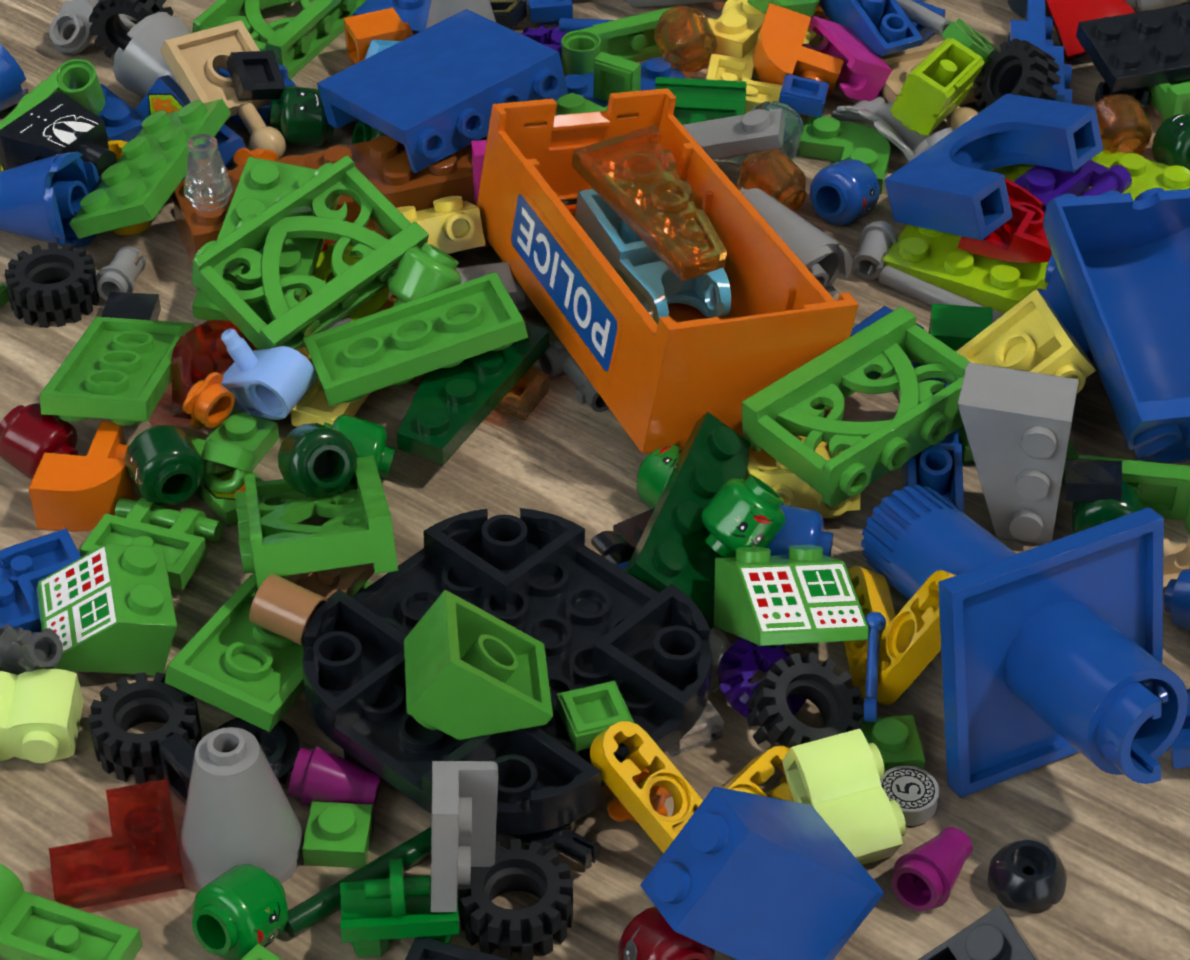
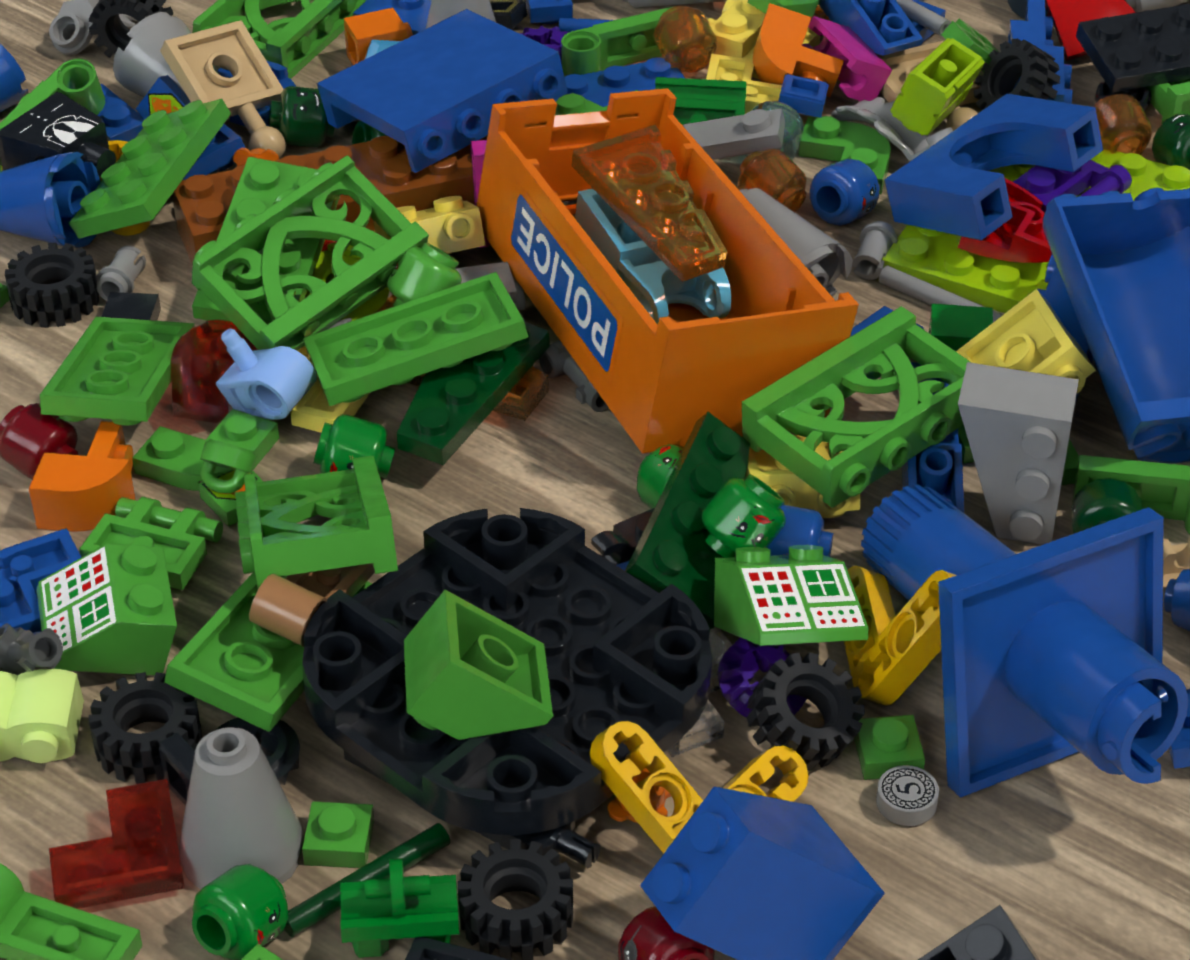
dark green head [125,425,205,505] -> none
orange plate [183,372,235,429] -> none
clear cone [184,134,233,211] -> none
black tile [226,51,286,101] -> none
dark green head [278,423,357,499] -> none
magenta cone [288,746,382,809] -> none
light grey bracket [431,761,498,912] -> none
bright green tile [557,681,634,752] -> none
bright green tile [593,52,641,102] -> none
yellowish green brick [782,729,906,865] -> none
blue hinge [864,612,886,722] -> none
magenta cone [891,827,973,911] -> none
black plate [988,840,1067,913] -> none
black tile [1065,459,1122,503] -> none

